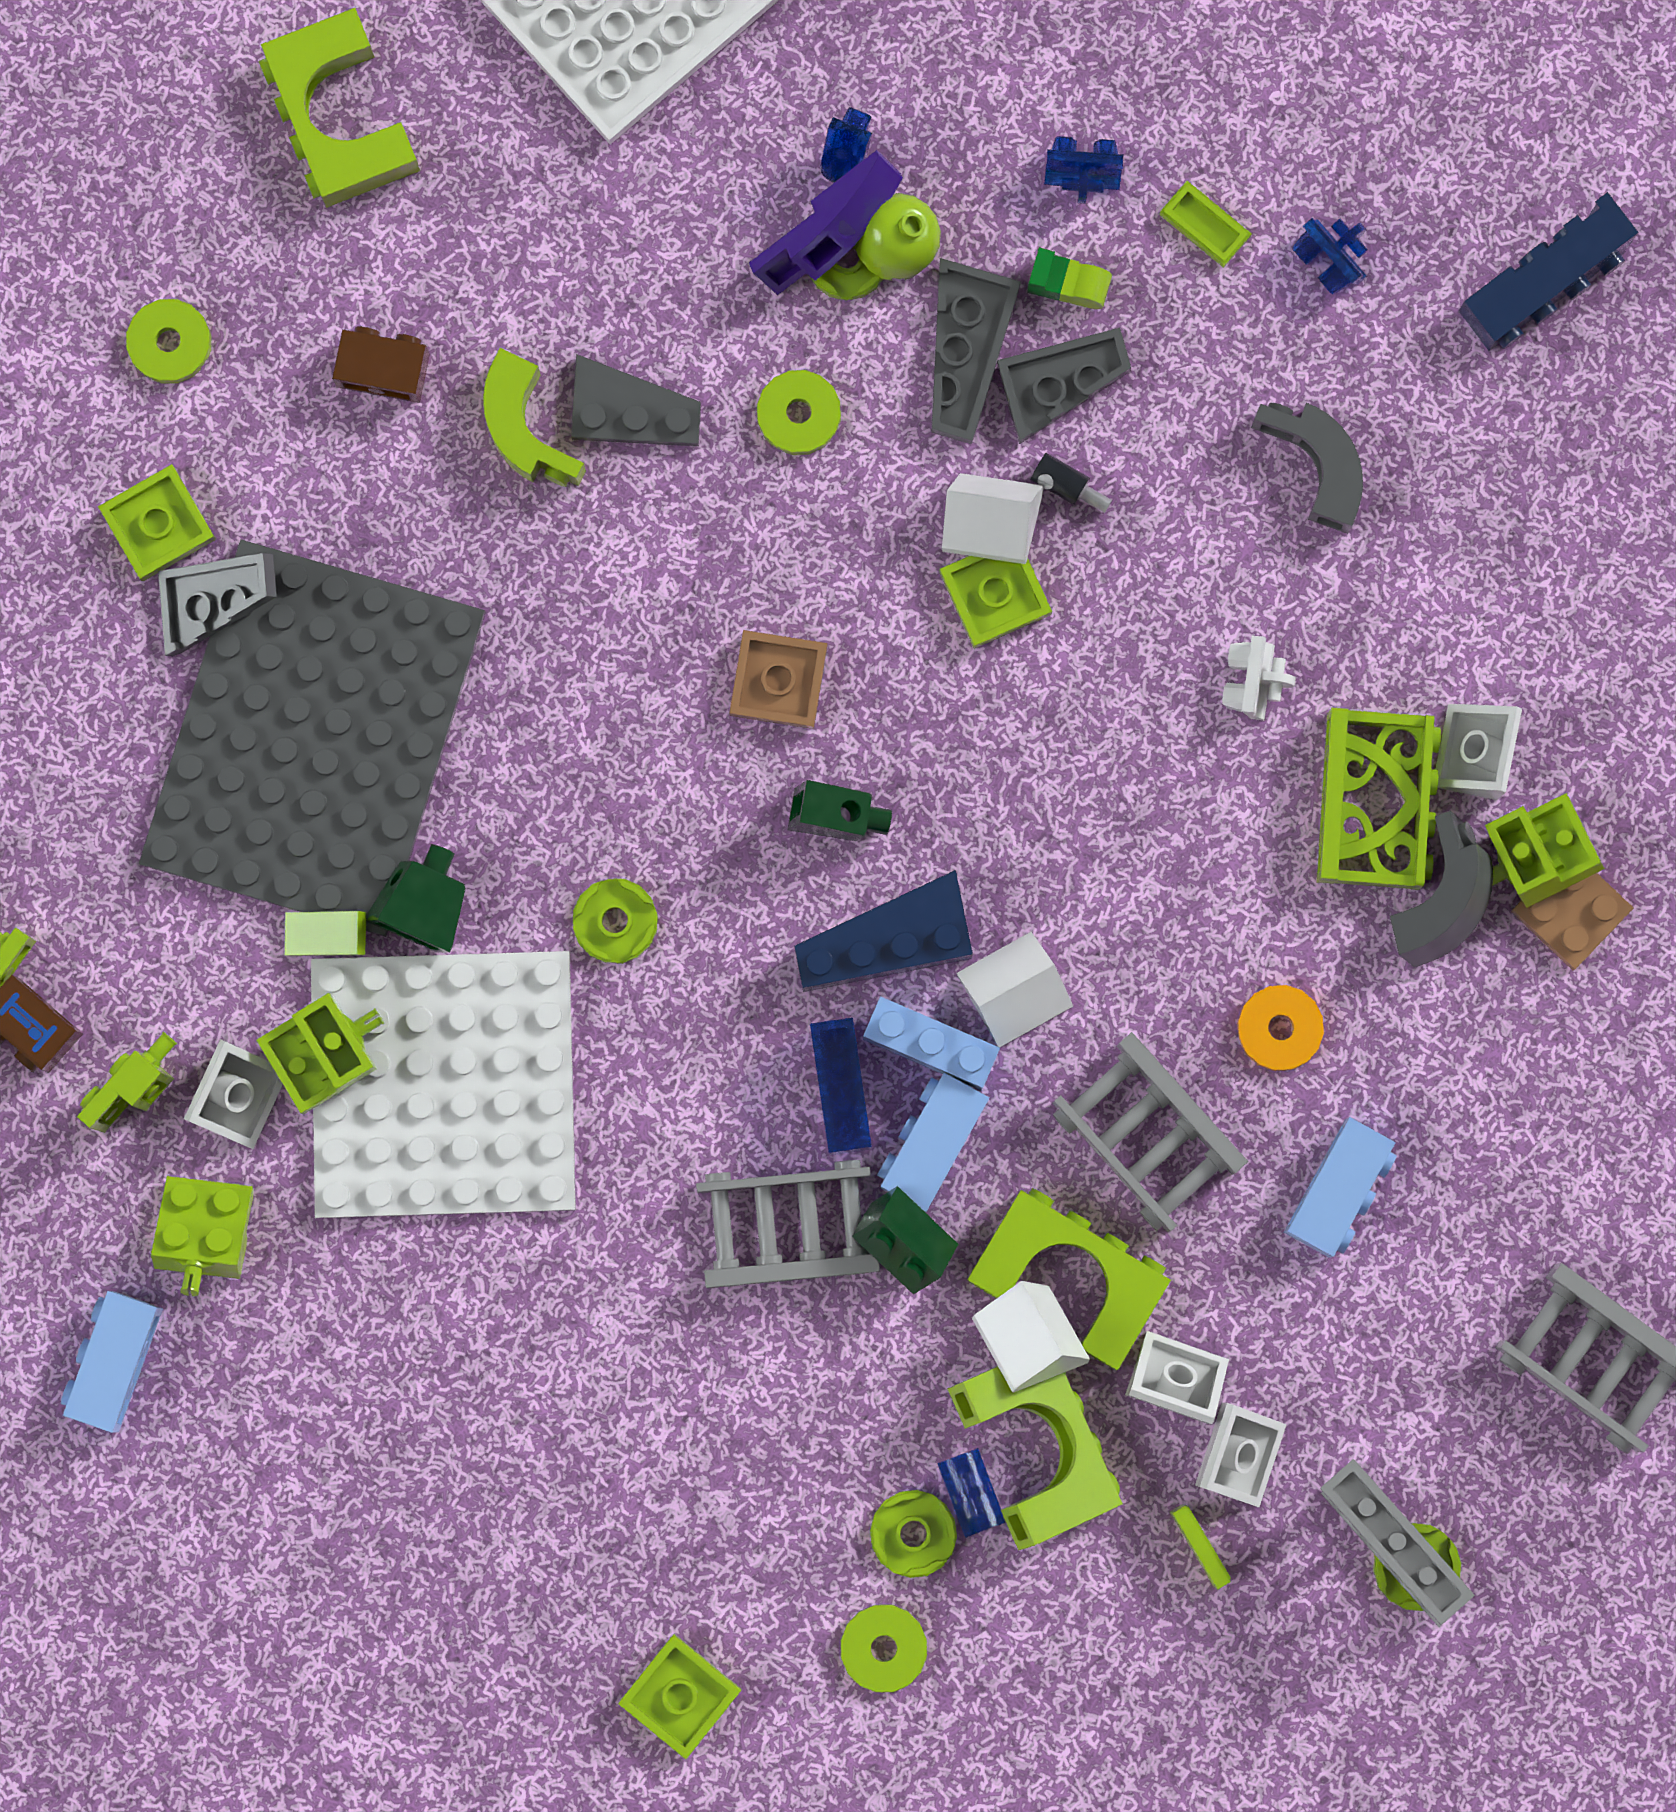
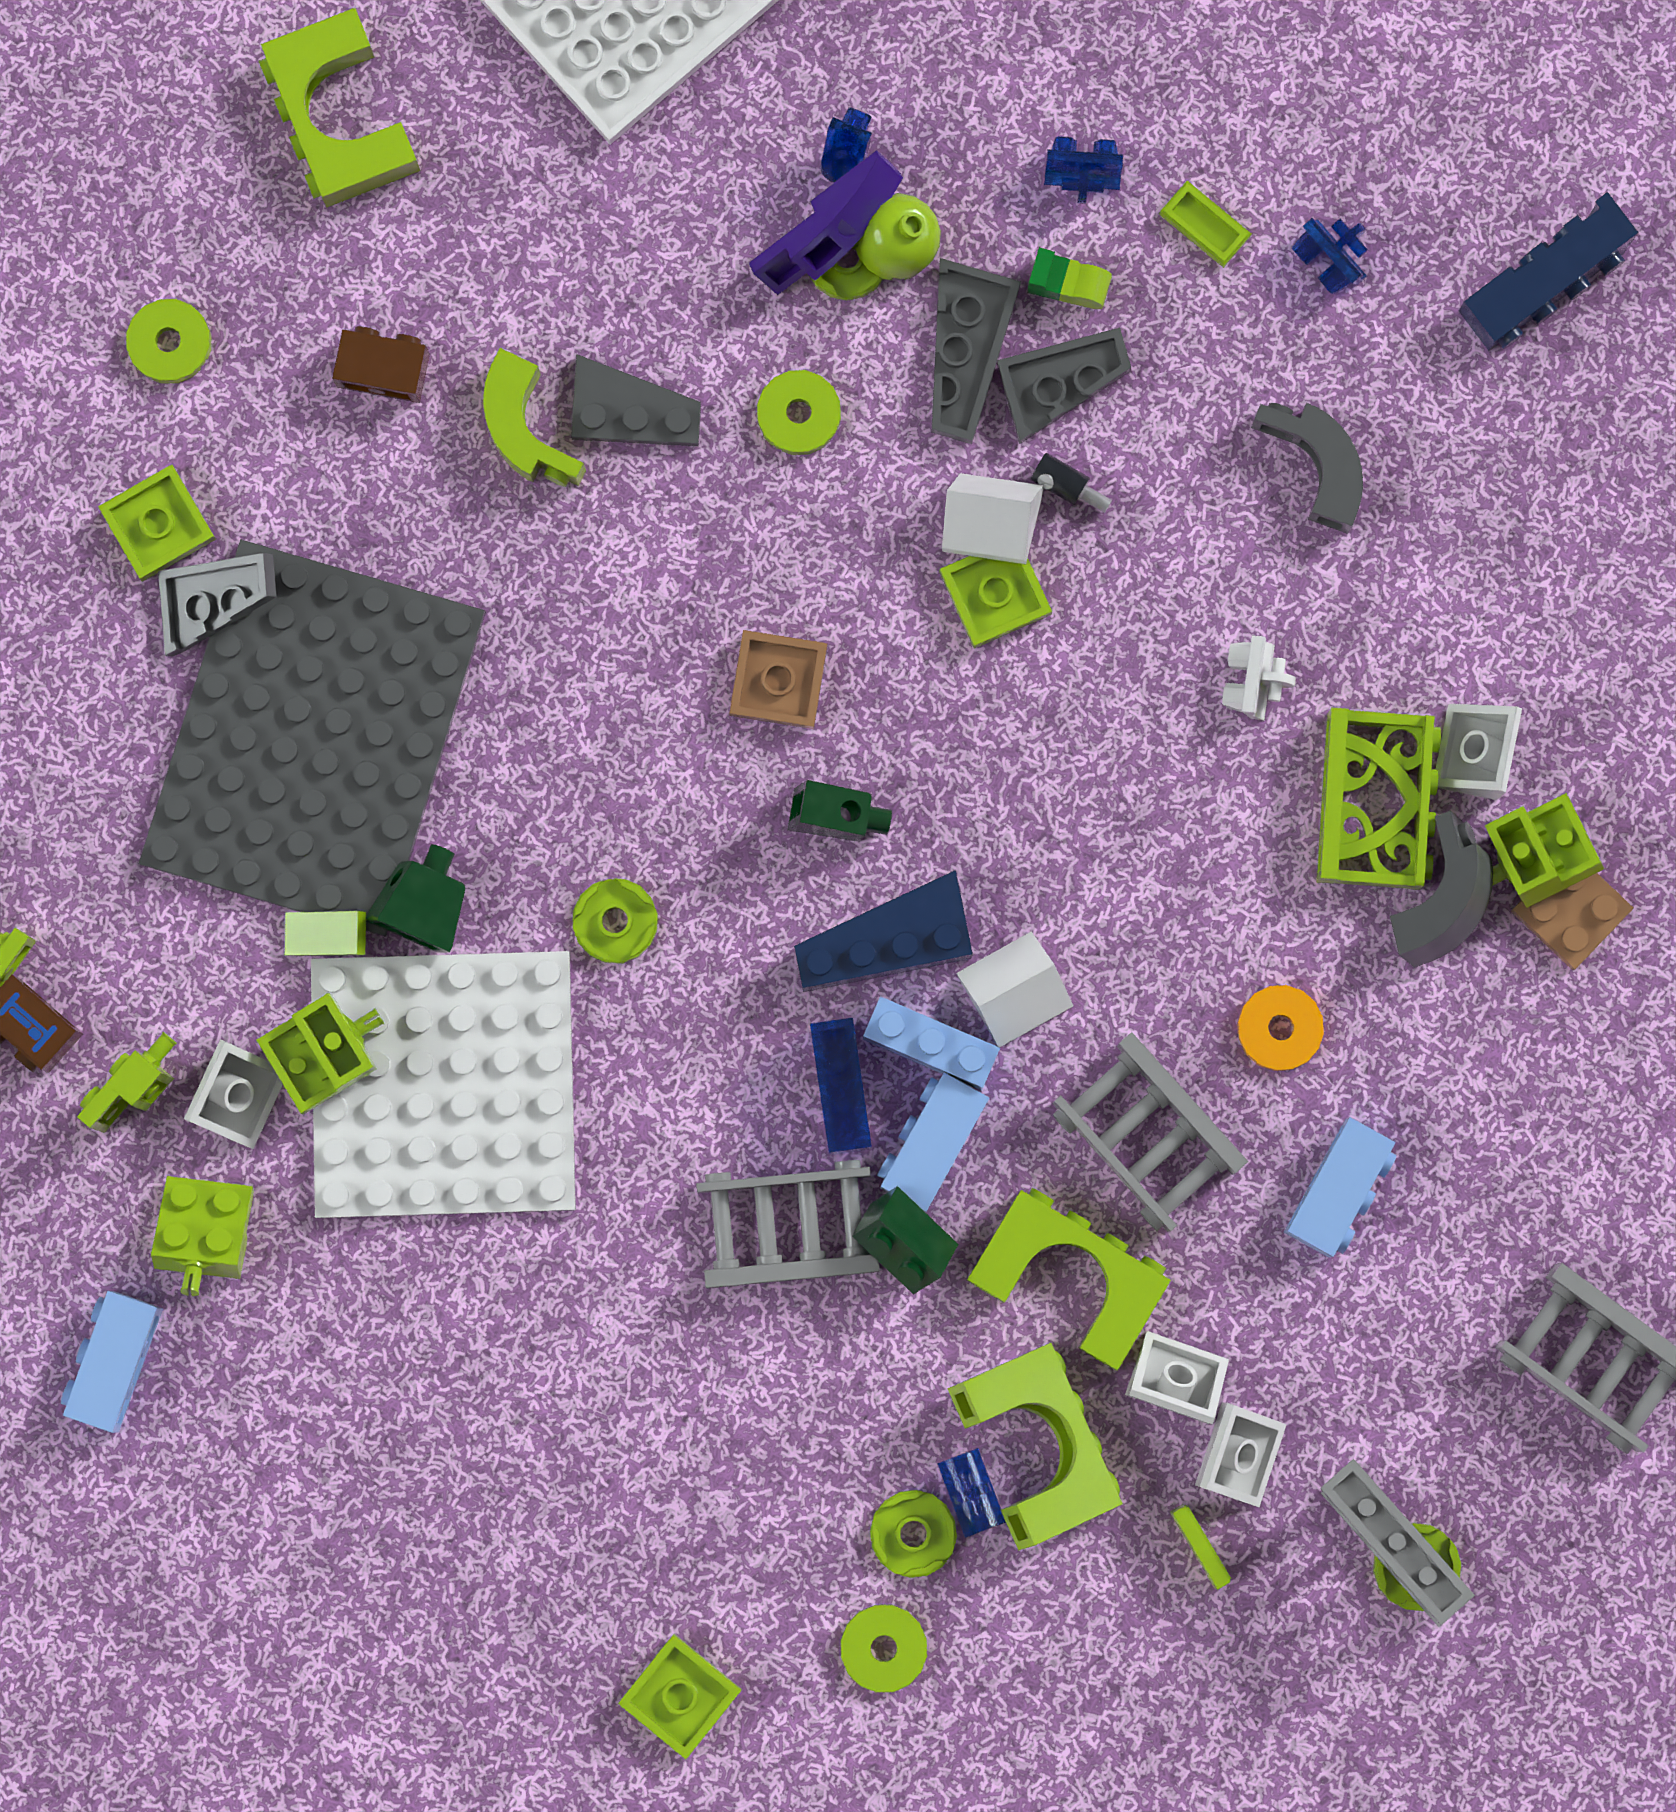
white slope [972,1281,1090,1393] -> none

